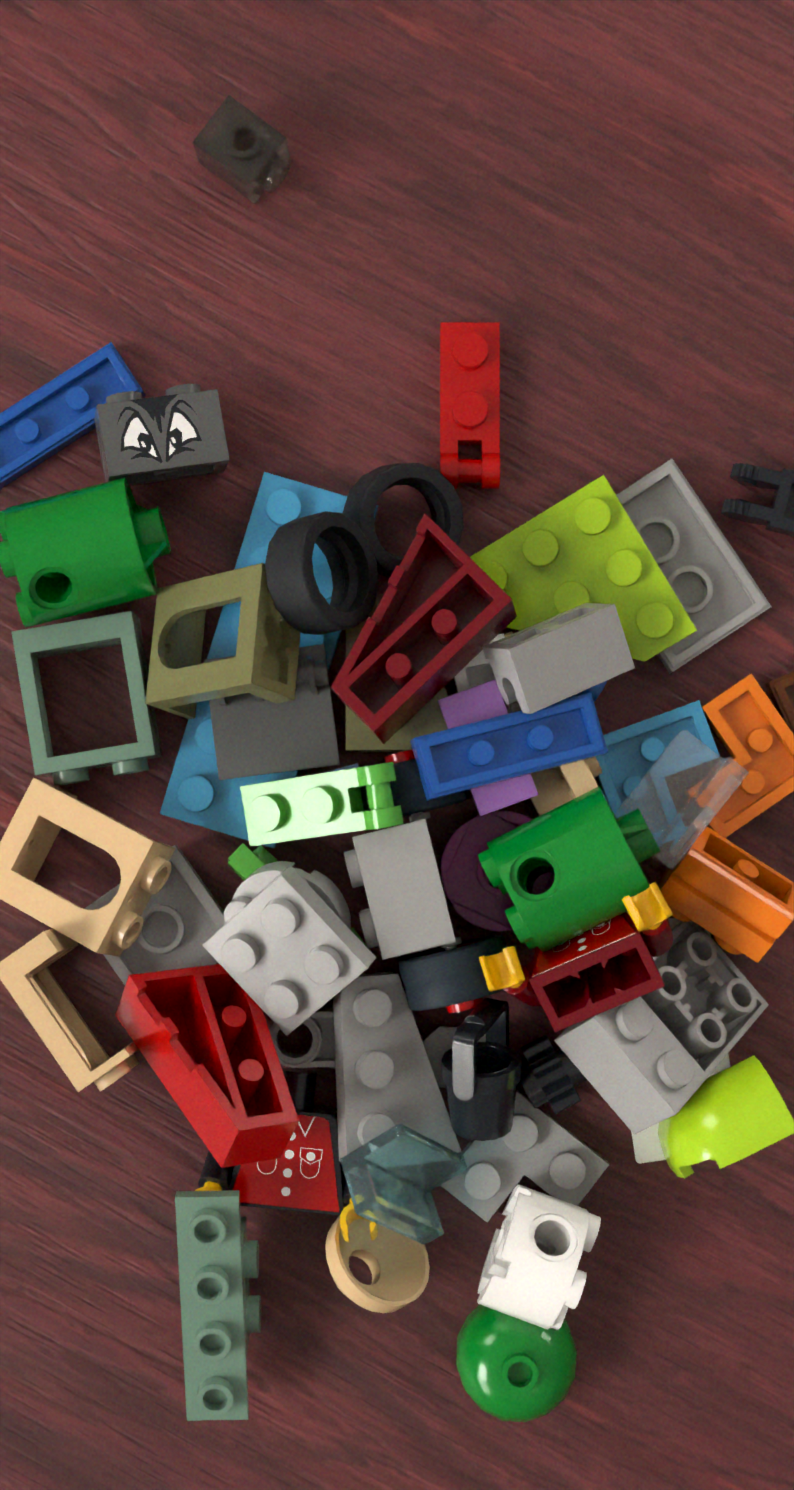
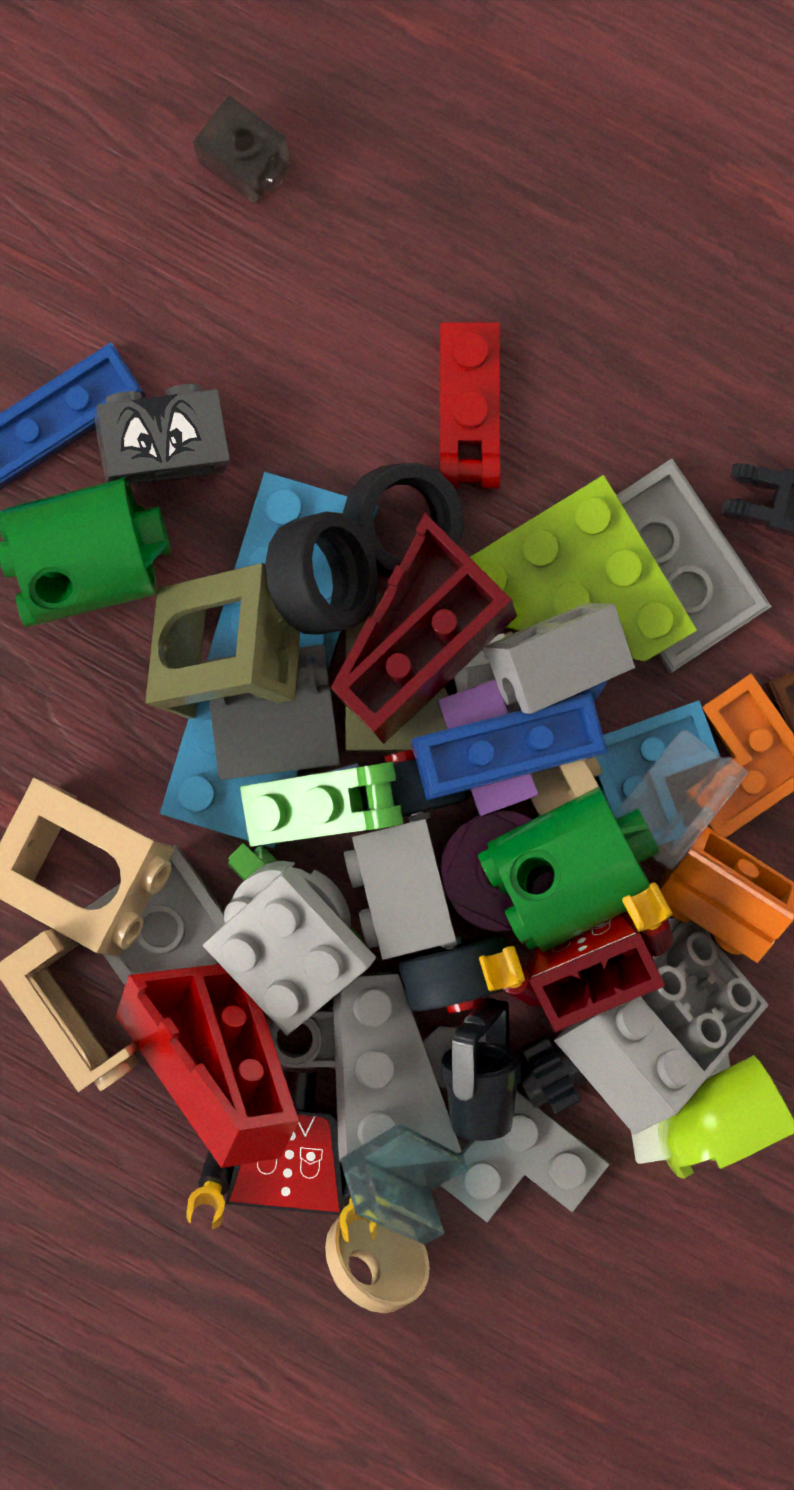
sand green window [12,611,163,786] -> none
sand green bracket [175,1190,261,1421] -> none
green cylinder [456,1304,577,1422] -> none
white brick [477,1184,601,1330] -> none

